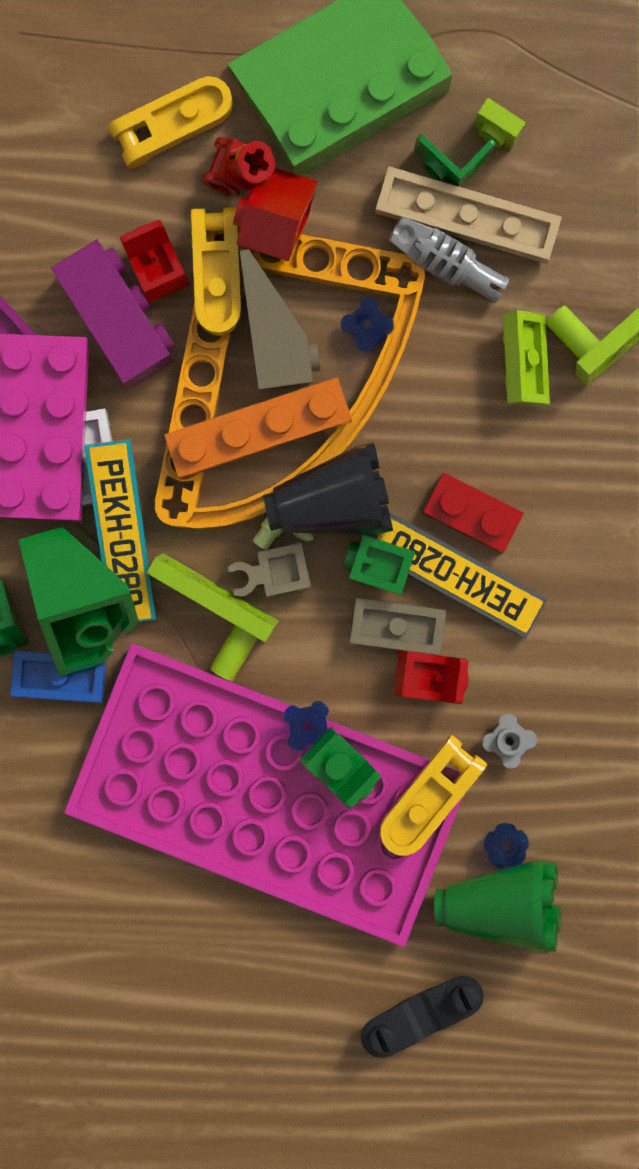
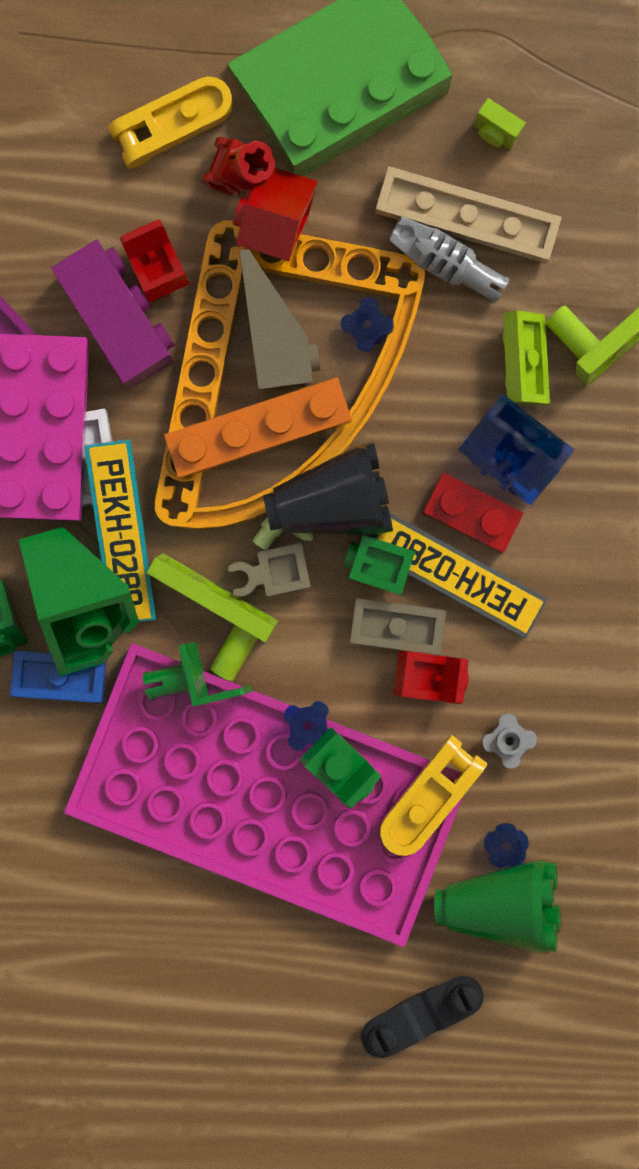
yellow plate [191,207,242,336] -> none
green bracket [414,134,497,187] -> none
none -> green bracket [143,642,253,707]
none -> clear blue brick [458,393,574,505]

